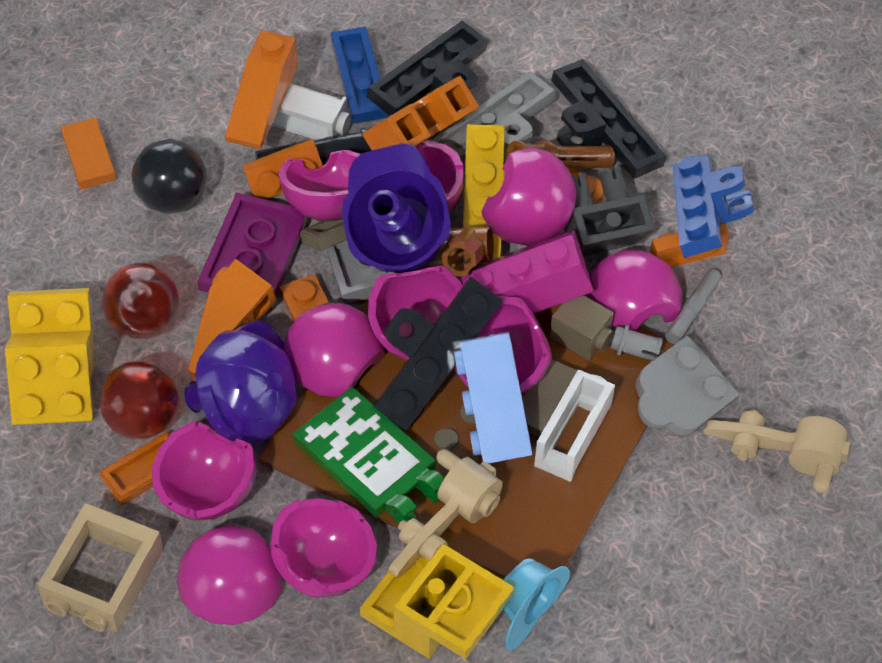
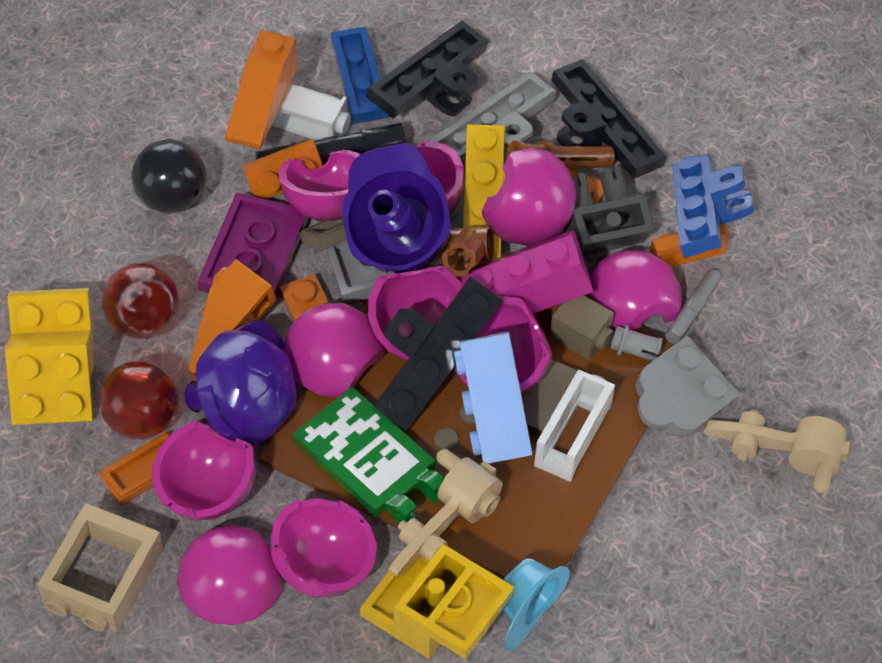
orange tile [60,117,116,190] -> none
orange arch [362,76,479,150] -> none

